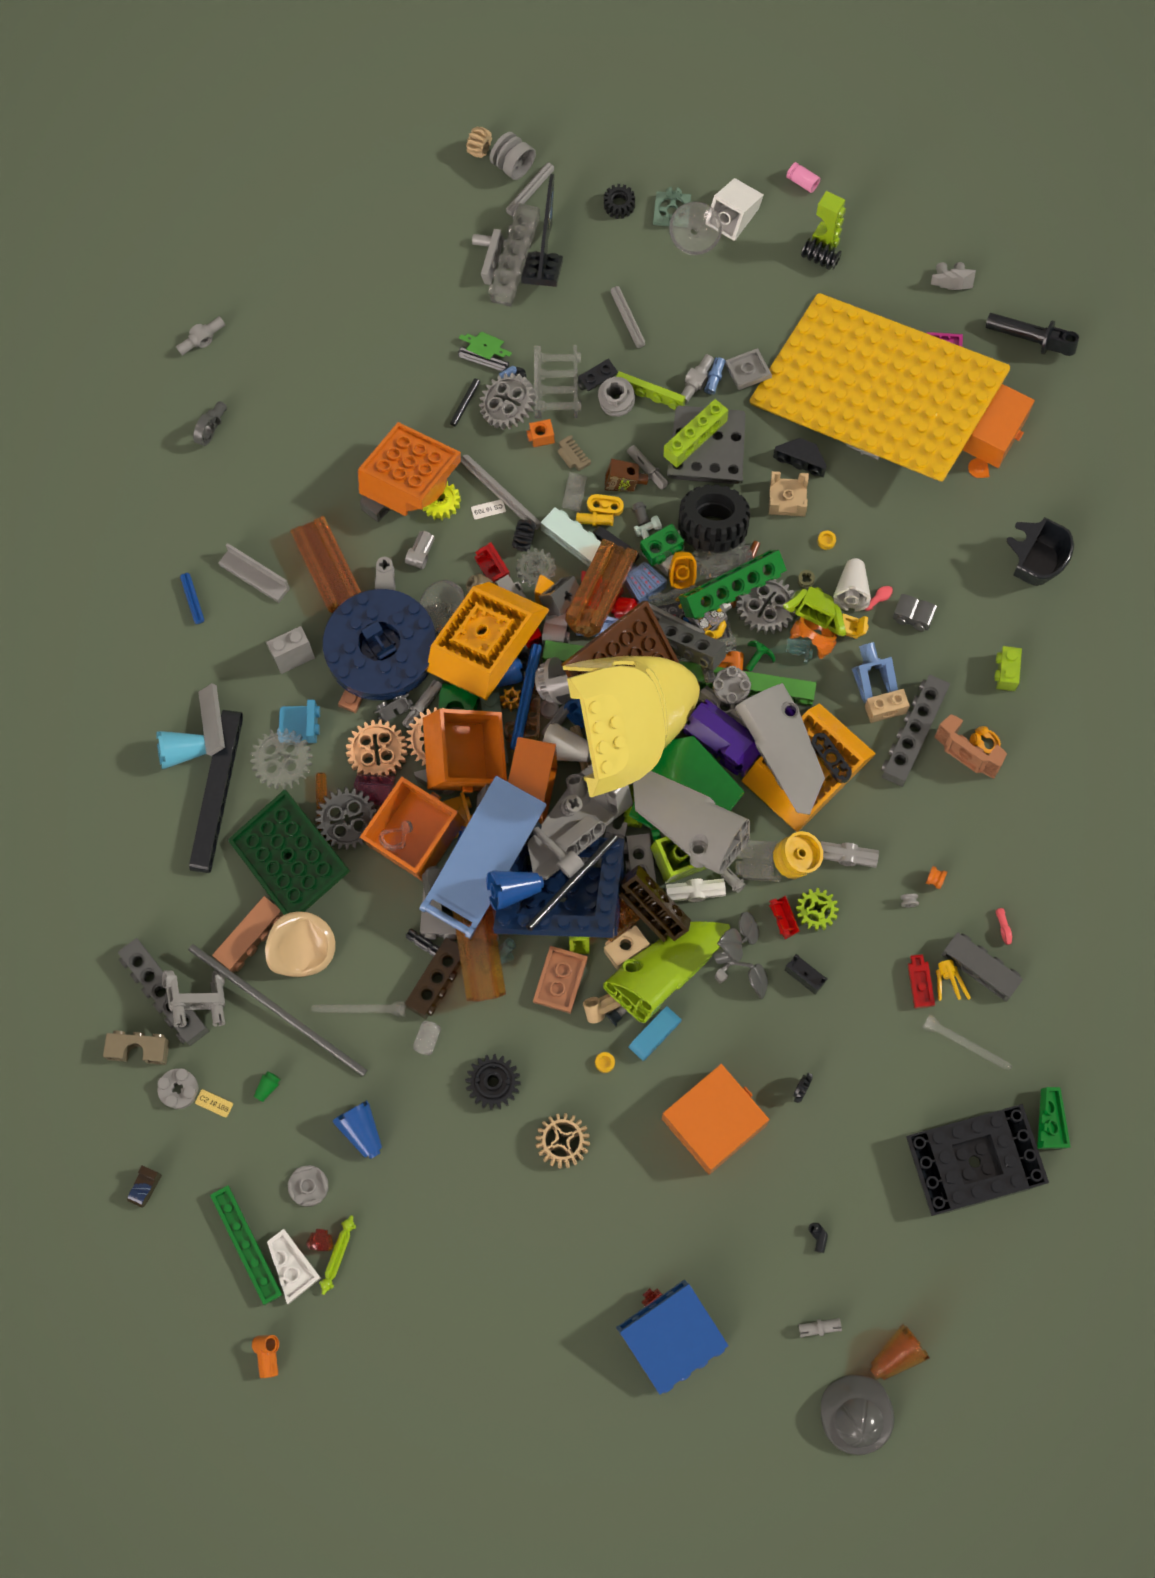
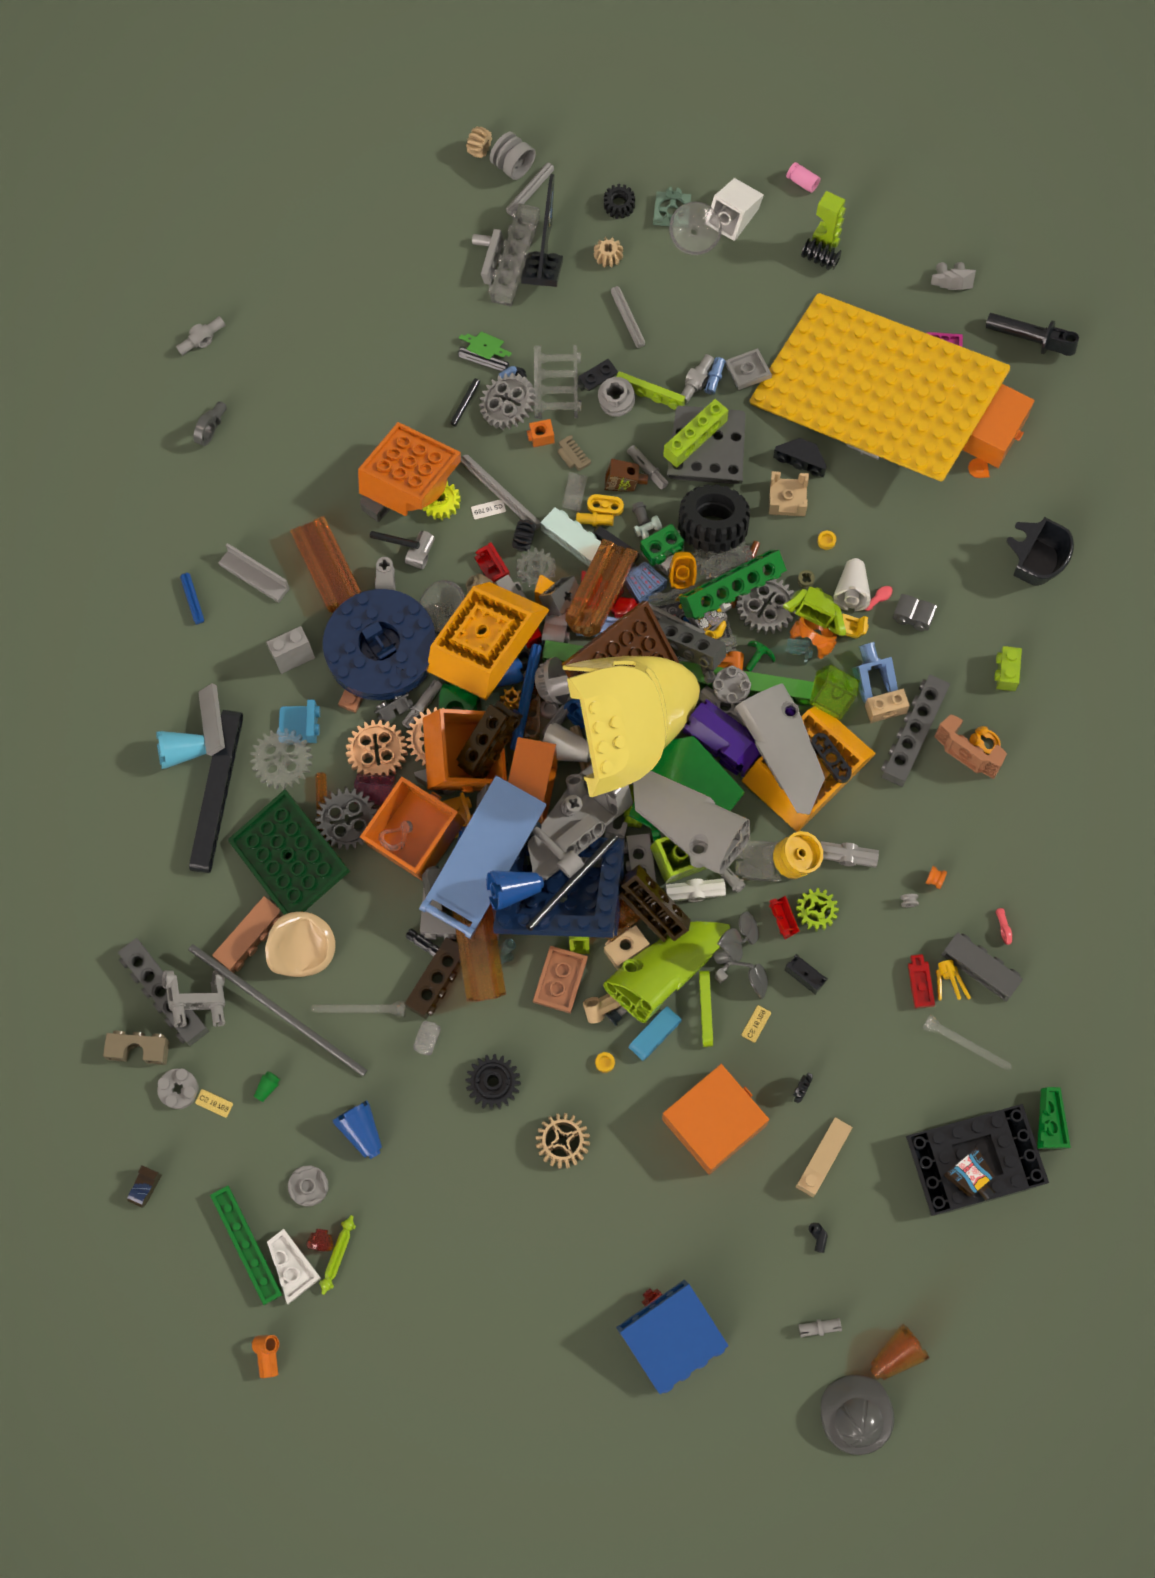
none -> black bar [370,531,420,549]
none -> dark brown brick [456,701,523,779]
none -> tan gear [594,237,623,268]
none -> lime beam [699,971,713,1047]
none -> clear yellow sticker [742,1005,771,1043]
none -> tan slope [796,1117,853,1197]
none -> clear neon green slope [810,664,860,720]
none -> torso [944,1147,995,1201]

